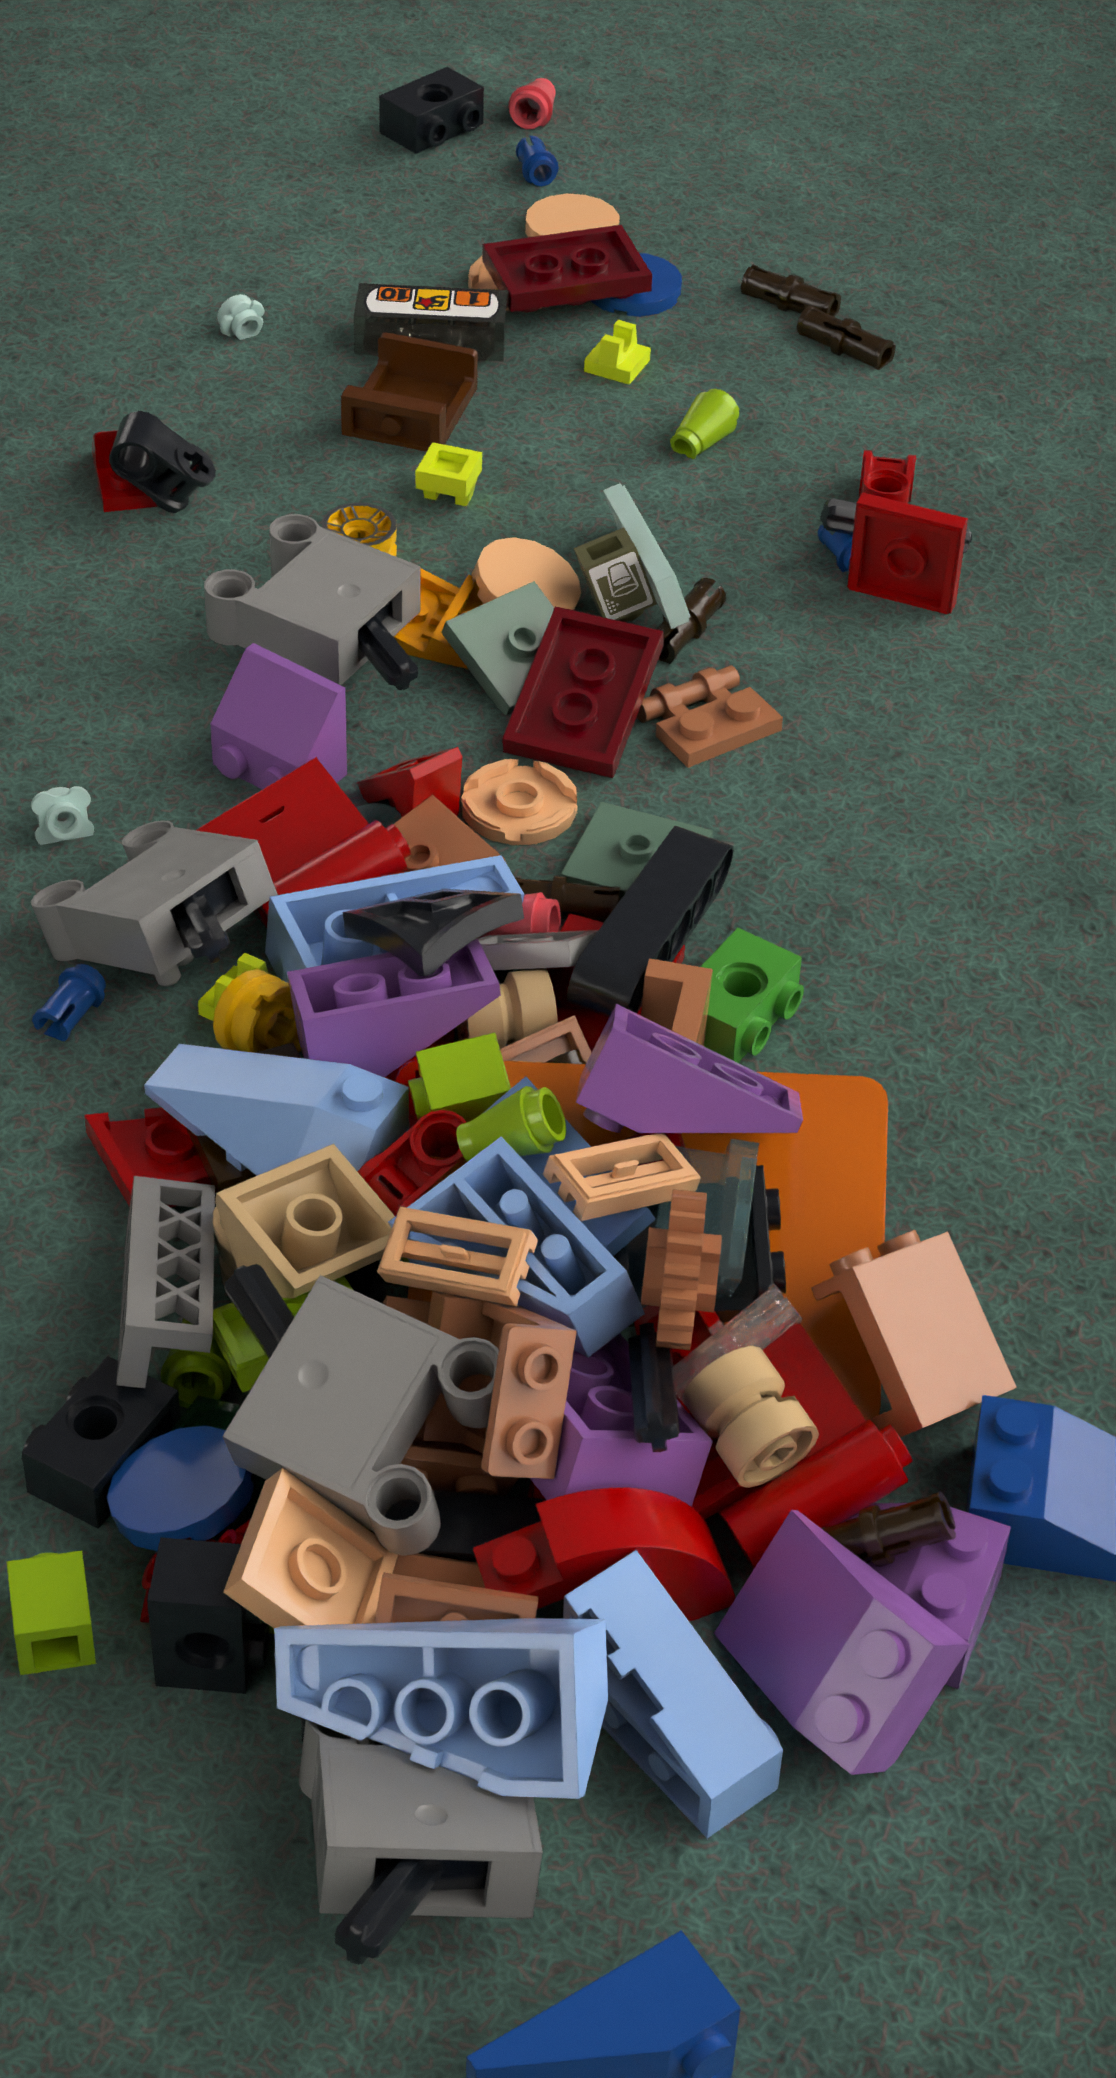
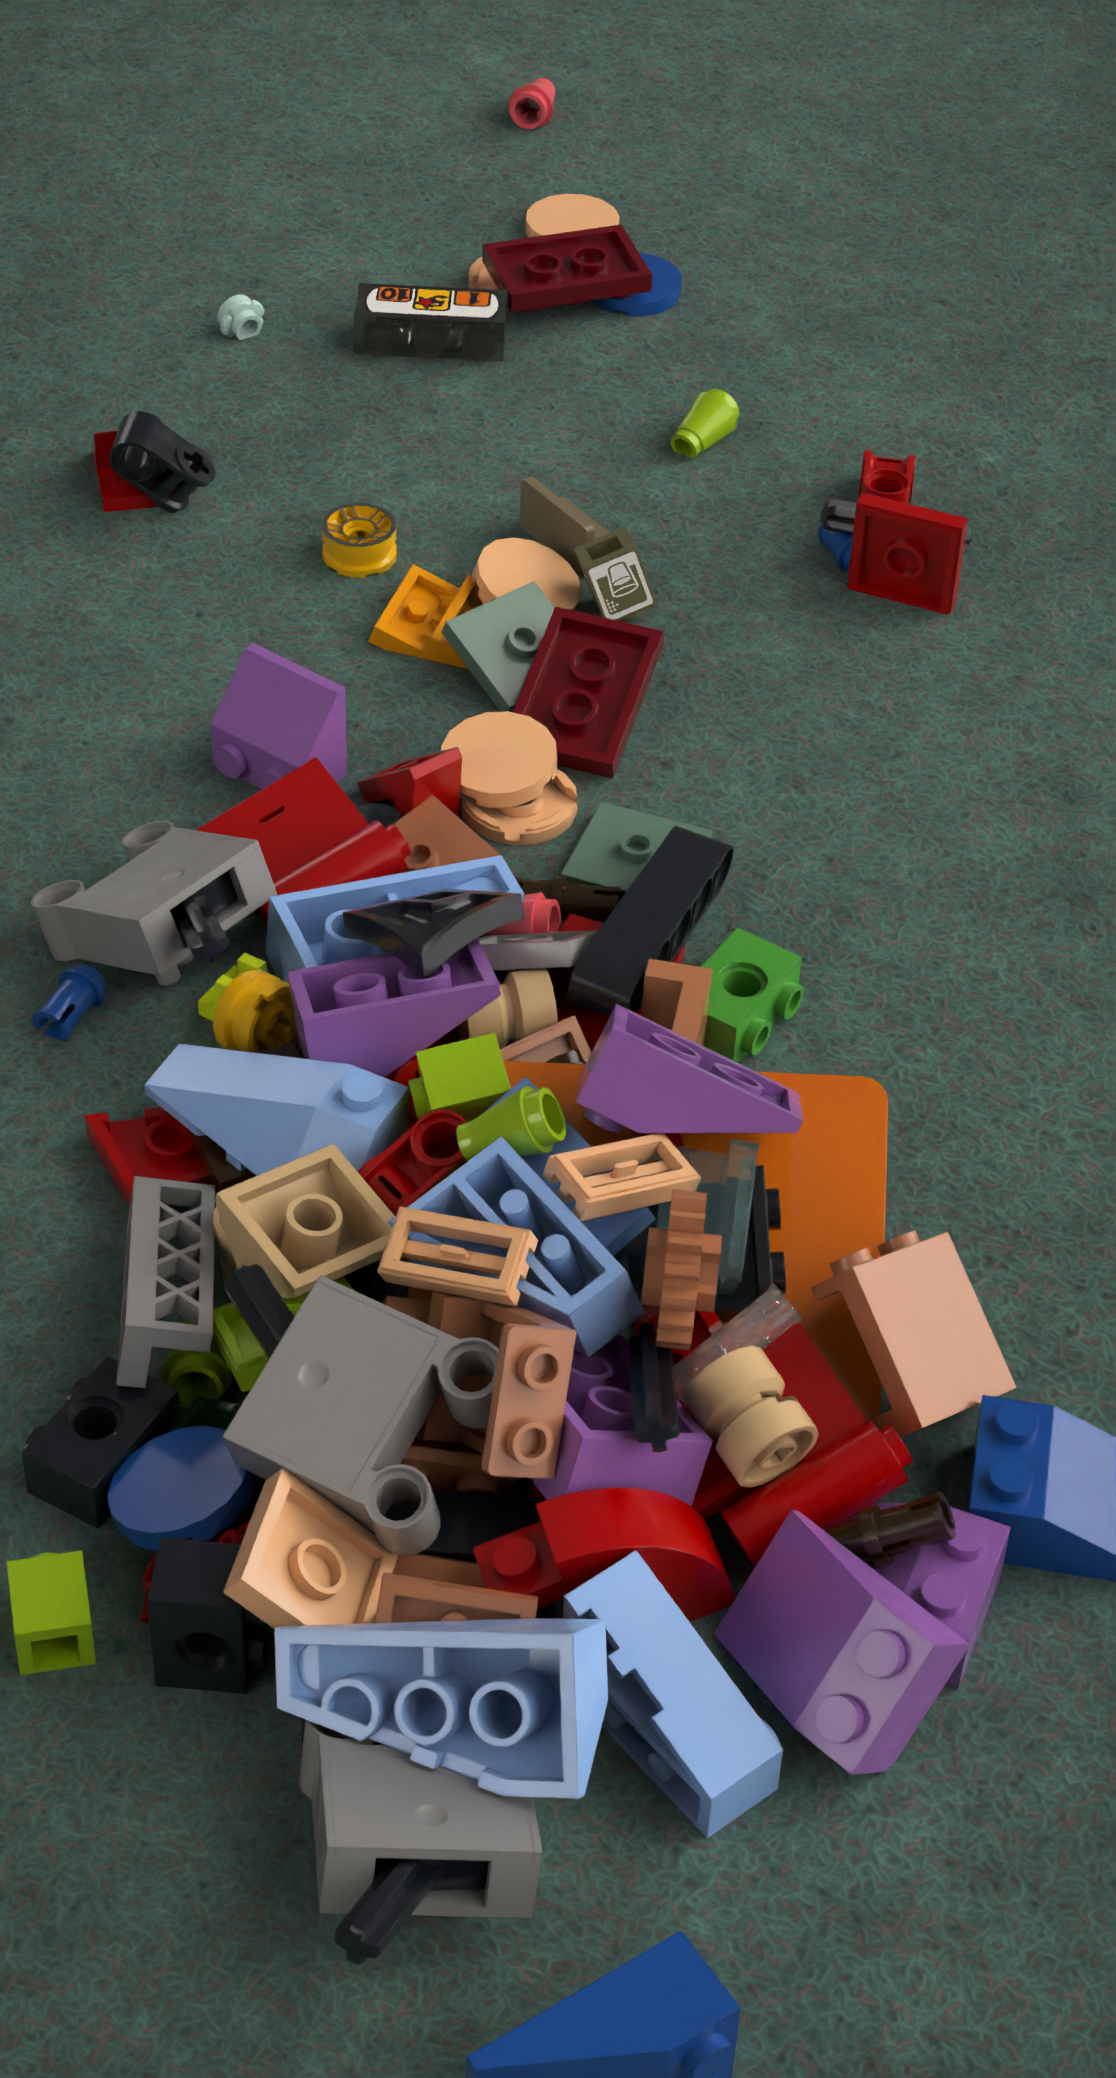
light aqua plate [31,786,94,845] -> none
light grey piece [204,514,420,690] -> none
reddish brown panel [341,332,478,452] -> none
black brick [379,67,484,154] -> none
neon yellow tile [415,442,482,506] -> none
blue pin [516,136,558,186] -> none
neon yellow tile [584,320,651,385] -> none
light aqua tile [603,483,690,629] -> none
nougat plate [637,665,783,768] -> none
dark brown pin [656,578,726,664] -> none
dark brown pin [741,265,841,316] -> none
dark brown pin [797,306,896,370] -> none
none -> light nougat tile [441,711,557,808]
none -> dark tan panel [520,476,609,578]

